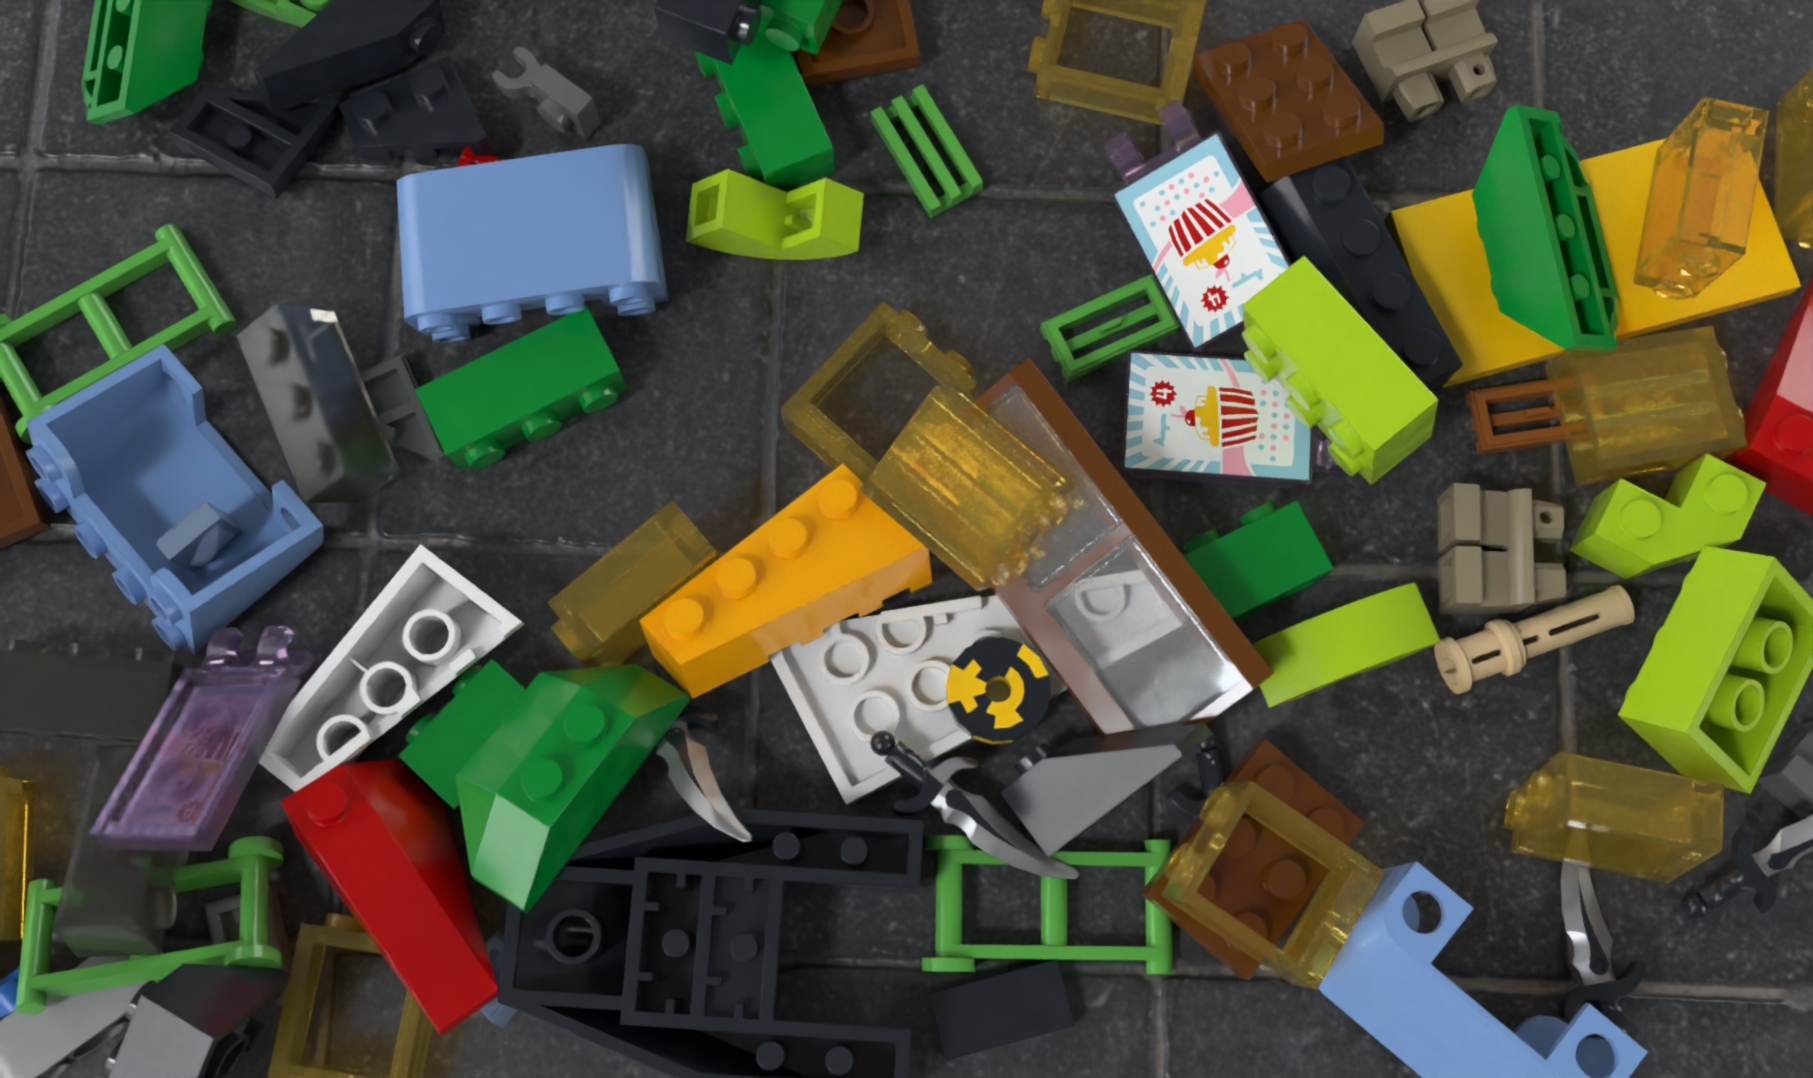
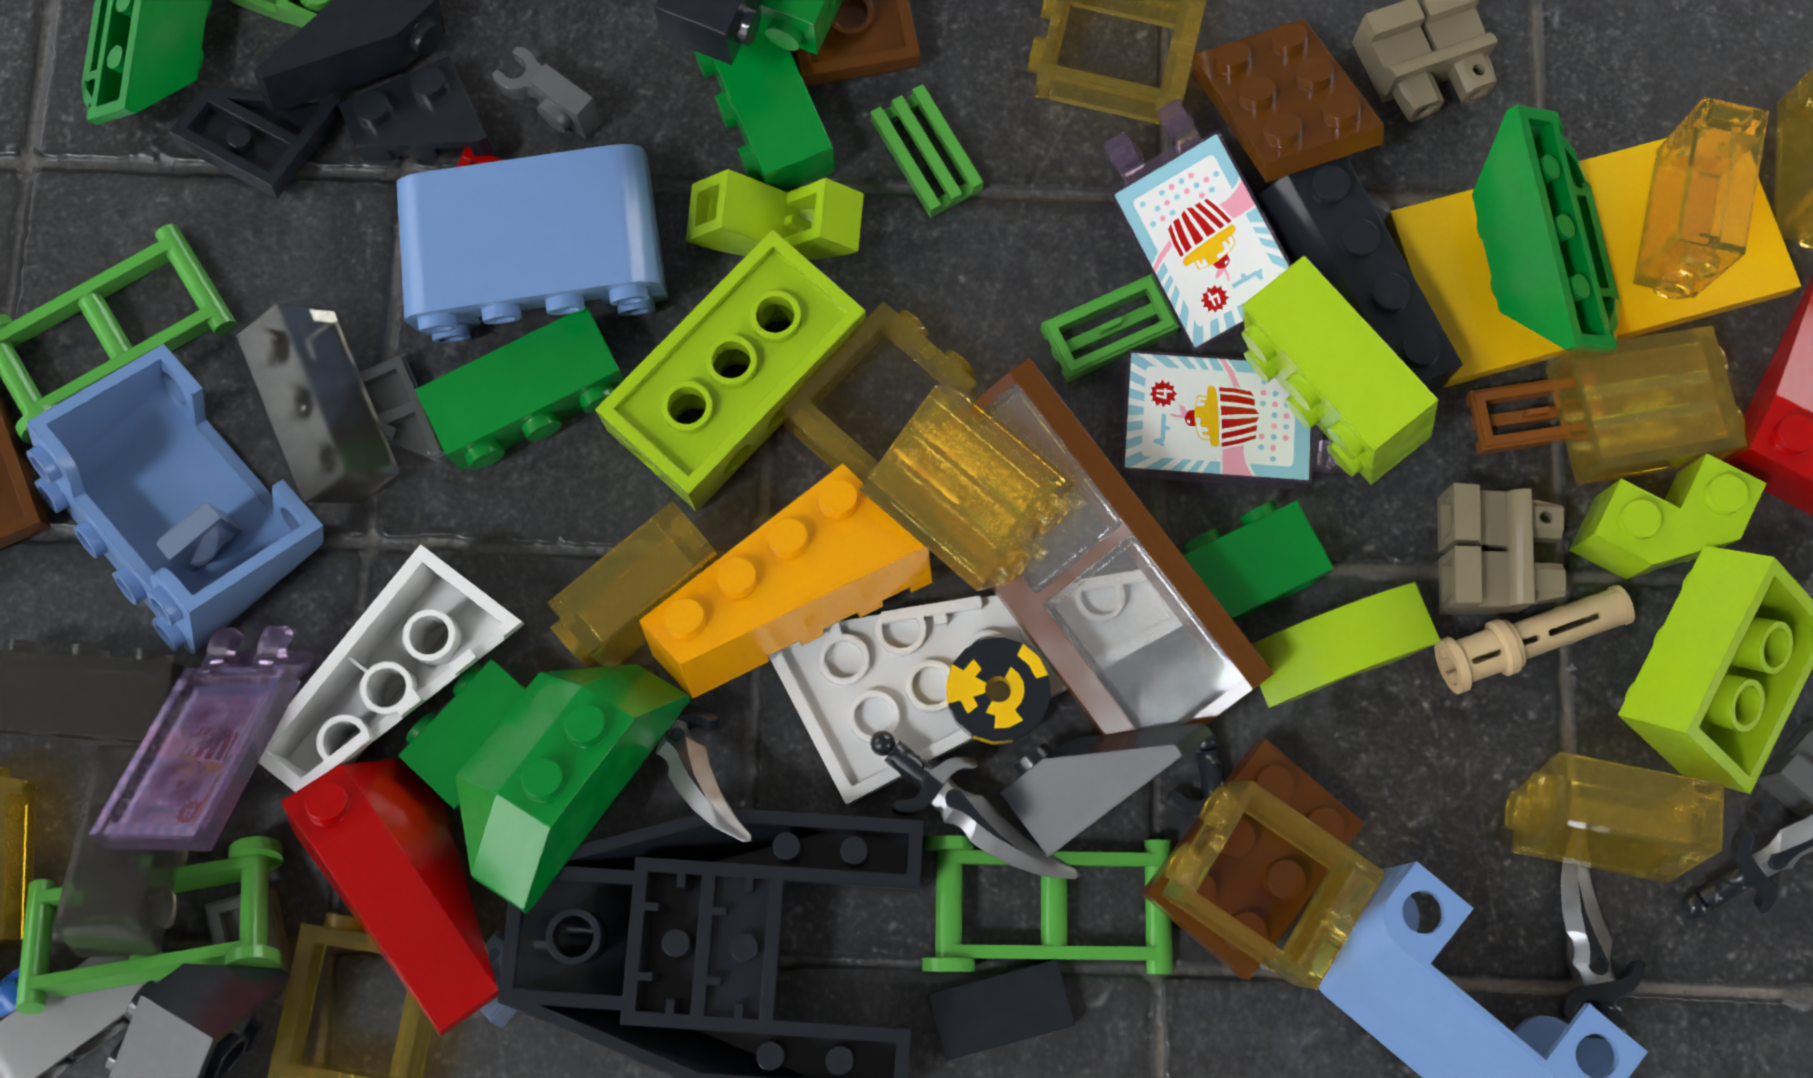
none -> lime brick [595,229,867,512]

